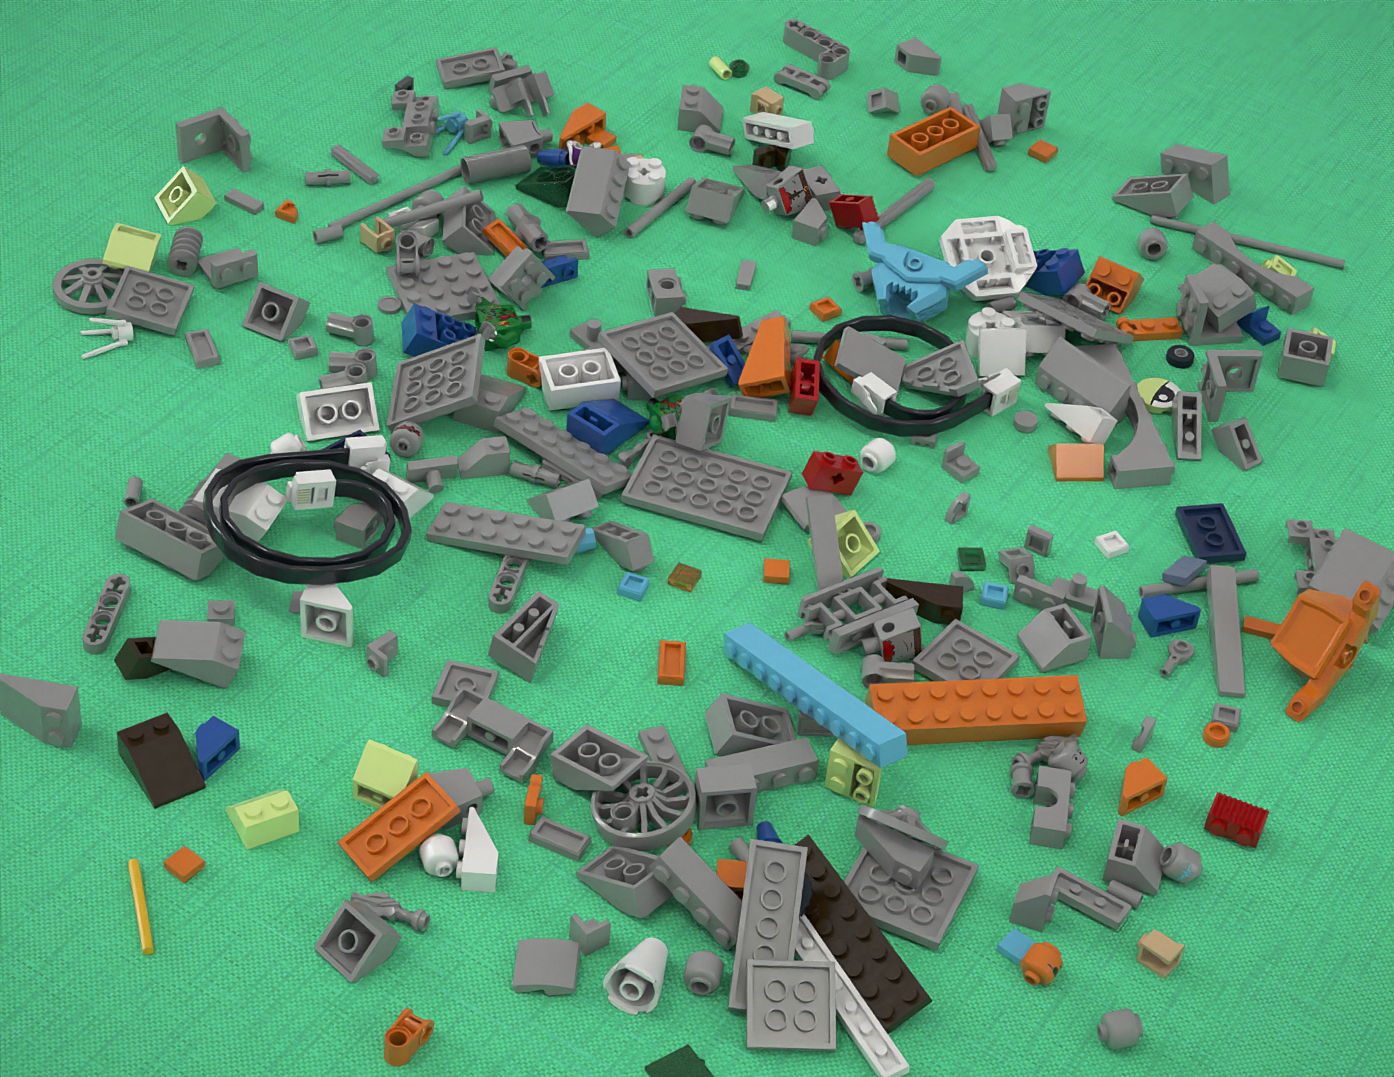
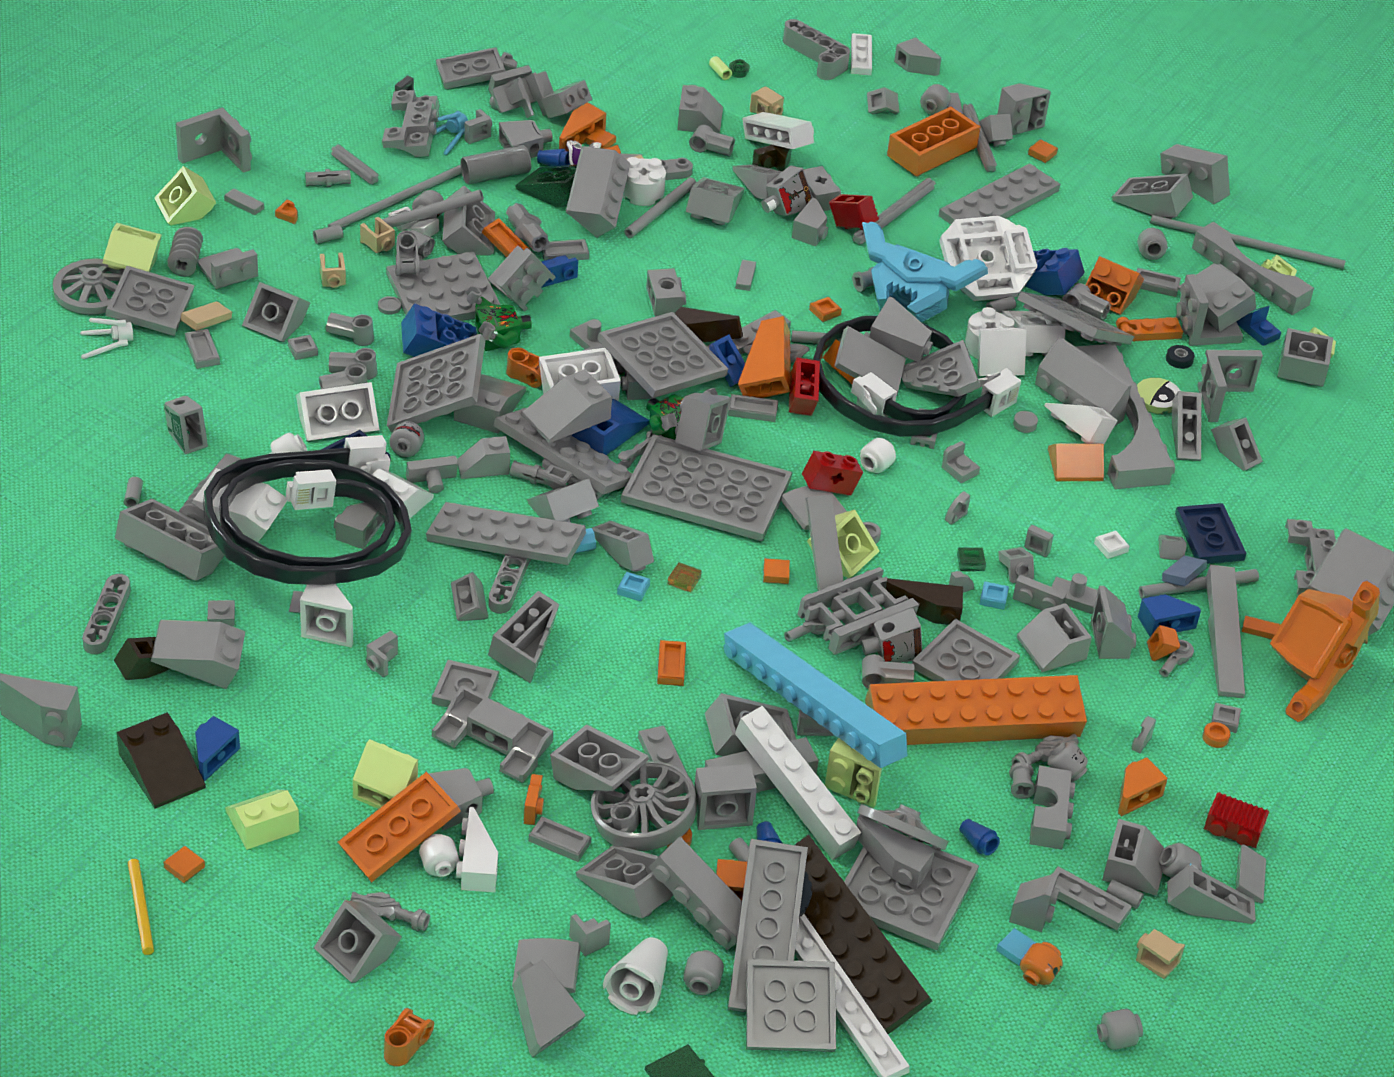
light grey plate [774,64,830,100] -> none
none -> light grey torso [164,396,208,455]
none -> tan tile [180,301,232,331]
none -> tan window [320,253,346,288]
none -> light grey slope [451,572,488,621]
none -> light grey slope [512,959,586,1057]
none -> light grey slope [523,369,612,443]
none -> light grey brick [541,80,592,118]
none -> light grey slope [542,464,573,489]
none -> light grey plate [661,157,693,180]
none -> white brick [735,706,862,860]
none -> white tile [851,33,872,75]
none -> light grey slope [869,296,933,363]
none -> light grey plate [939,163,1060,224]
none -> blue cone [959,819,1000,855]
none -> light grey tile [1136,268,1181,297]
none -> orange slope [1147,625,1180,661]
none -> light grey slope [1158,535,1187,560]
none -> light grey slope [1167,865,1256,924]
none -> light grey slope [1236,845,1266,903]

